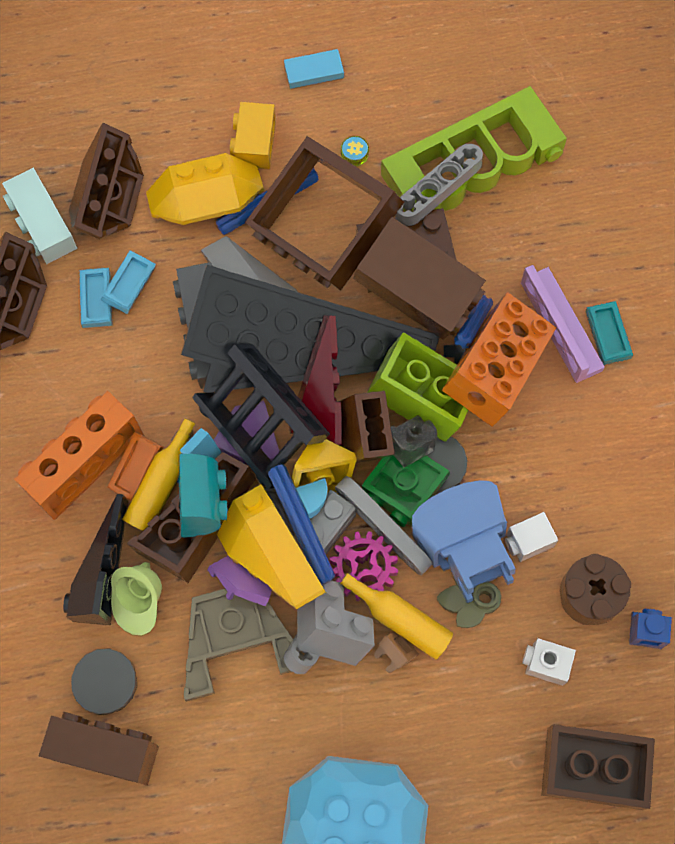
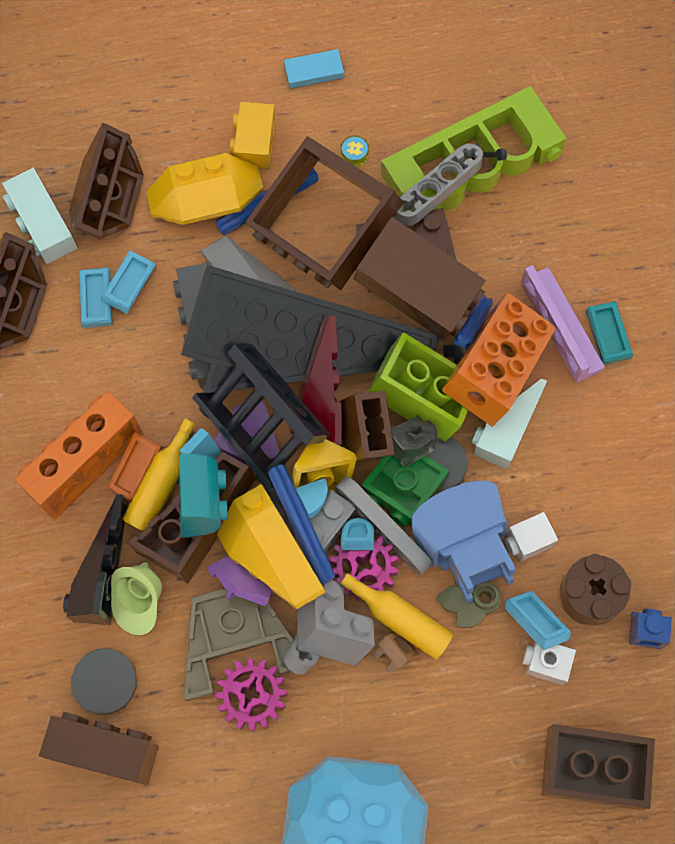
none -> dark pink gear [215,658,287,732]
none -> medium azure tile [341,518,375,550]
none -> black hinge [471,148,507,161]
none -> light aqua slope [472,379,547,470]
none -> medium azure tile [504,591,571,650]

